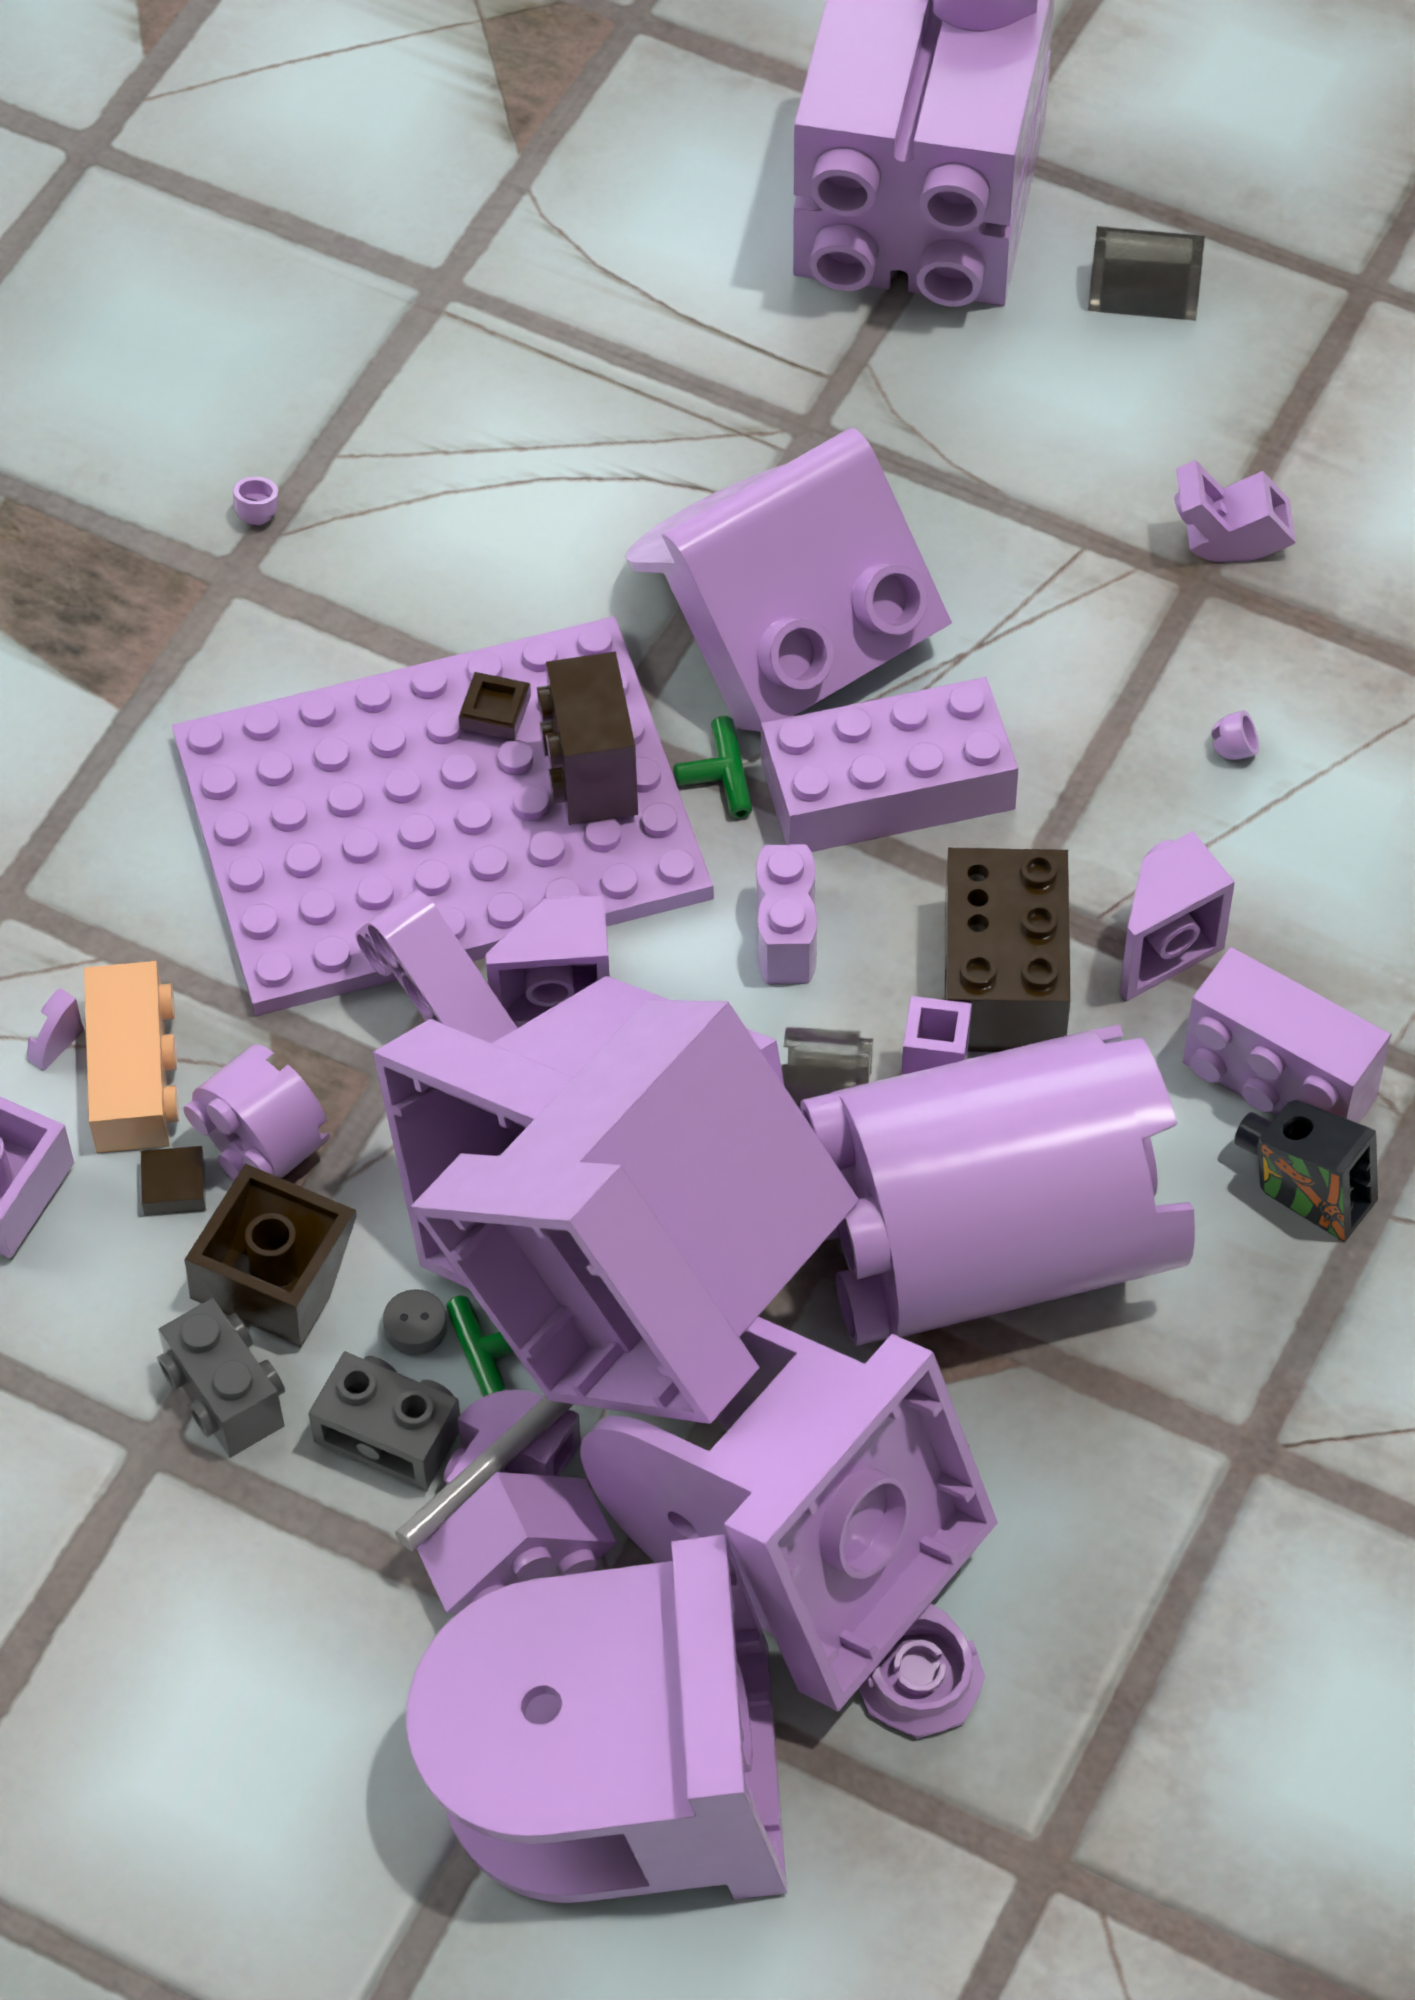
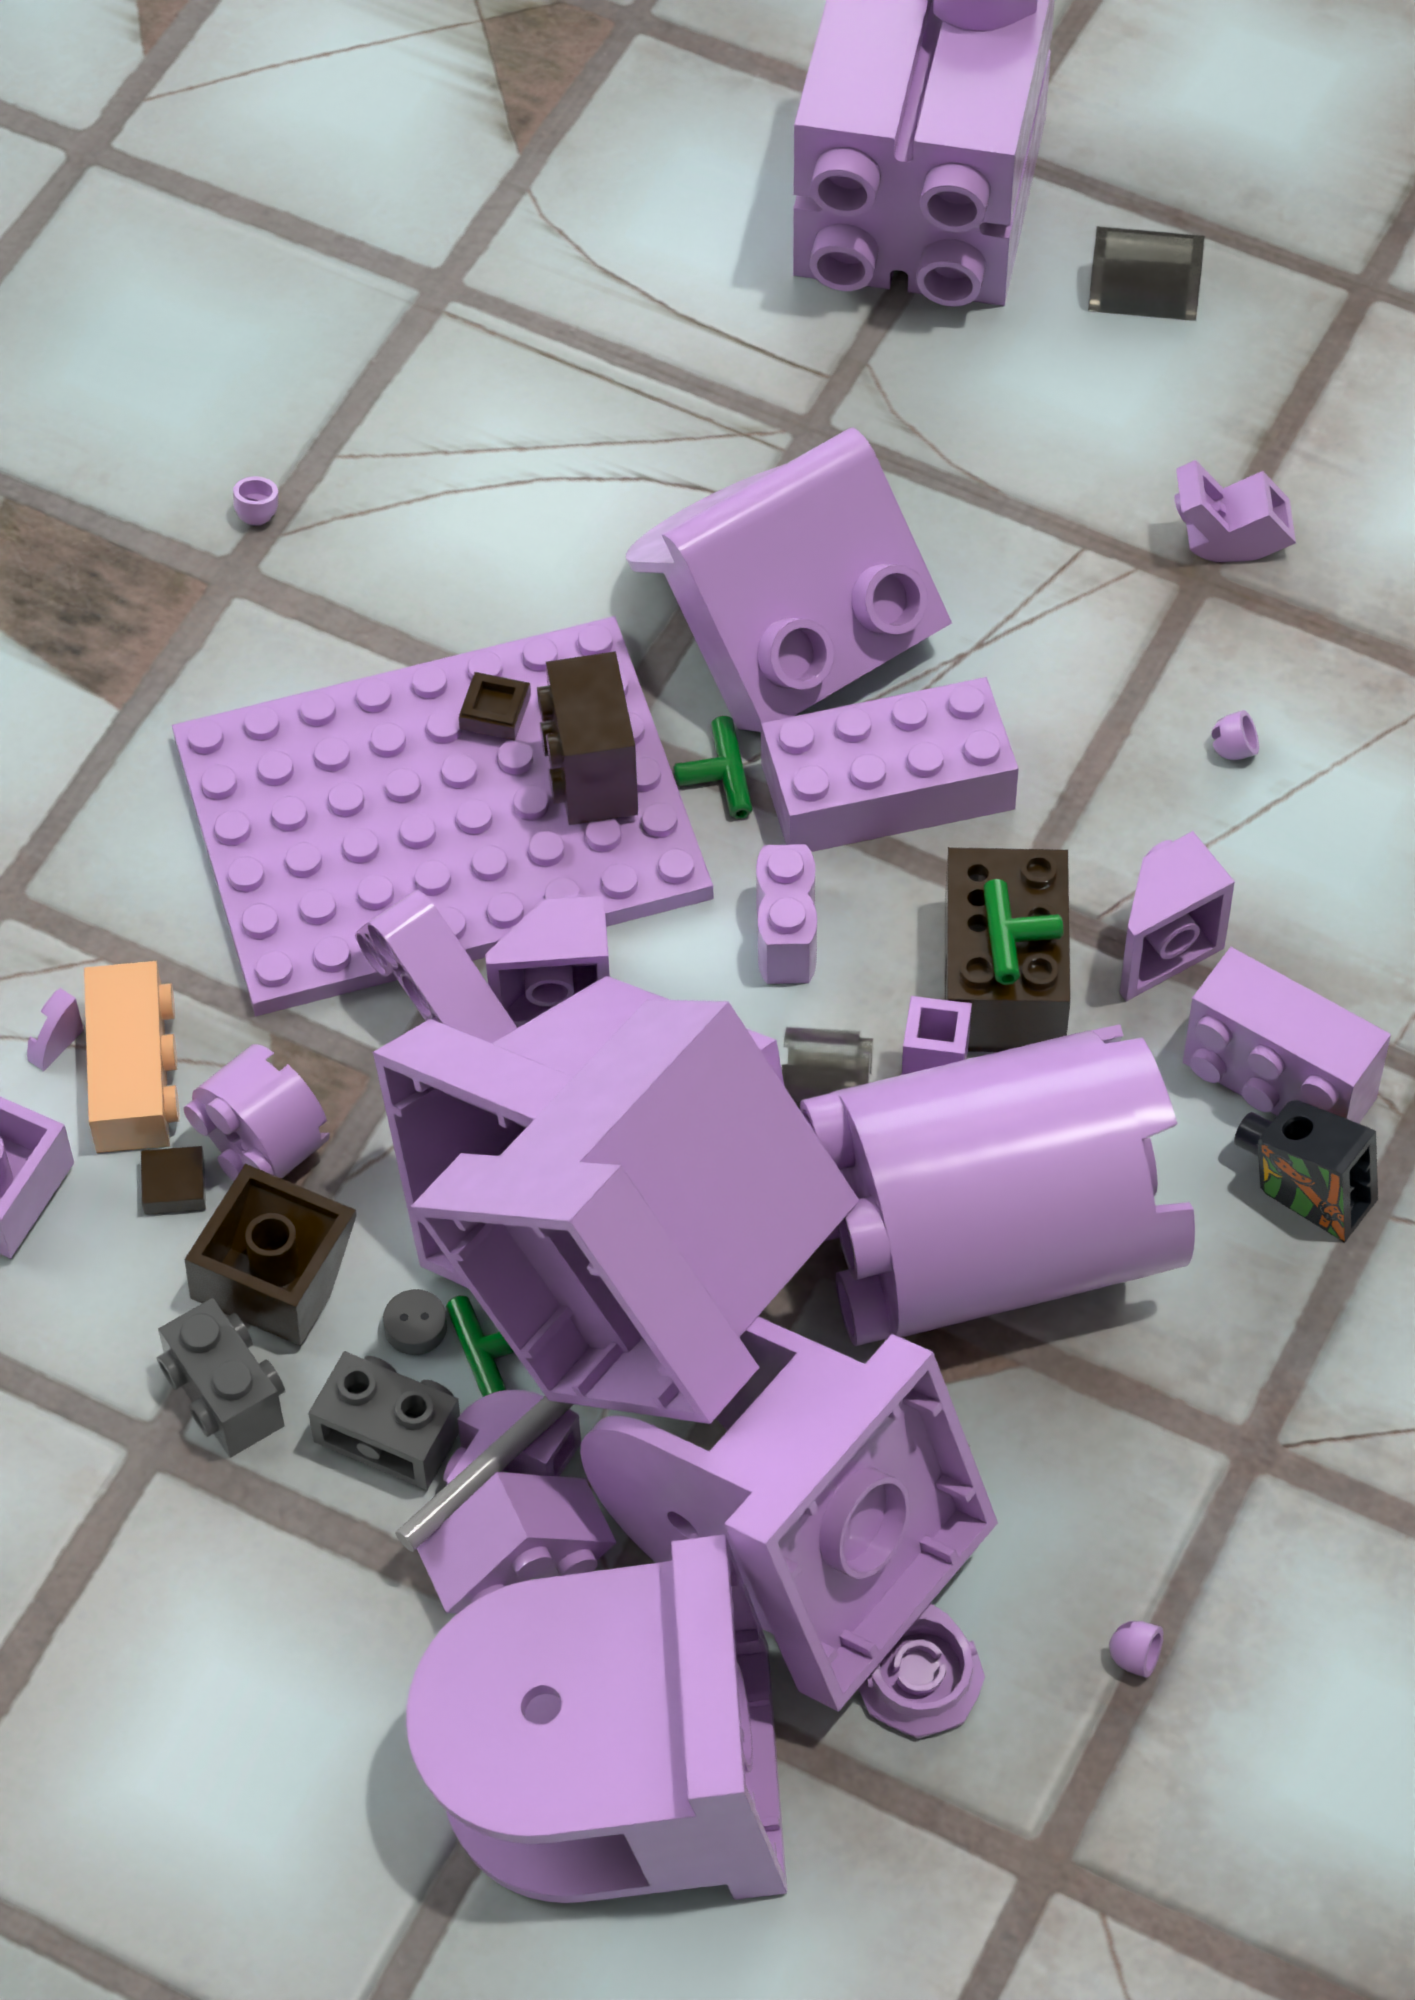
none -> green piece [983,879,1063,985]
none -> lavender hinge [1109,1620,1163,1678]

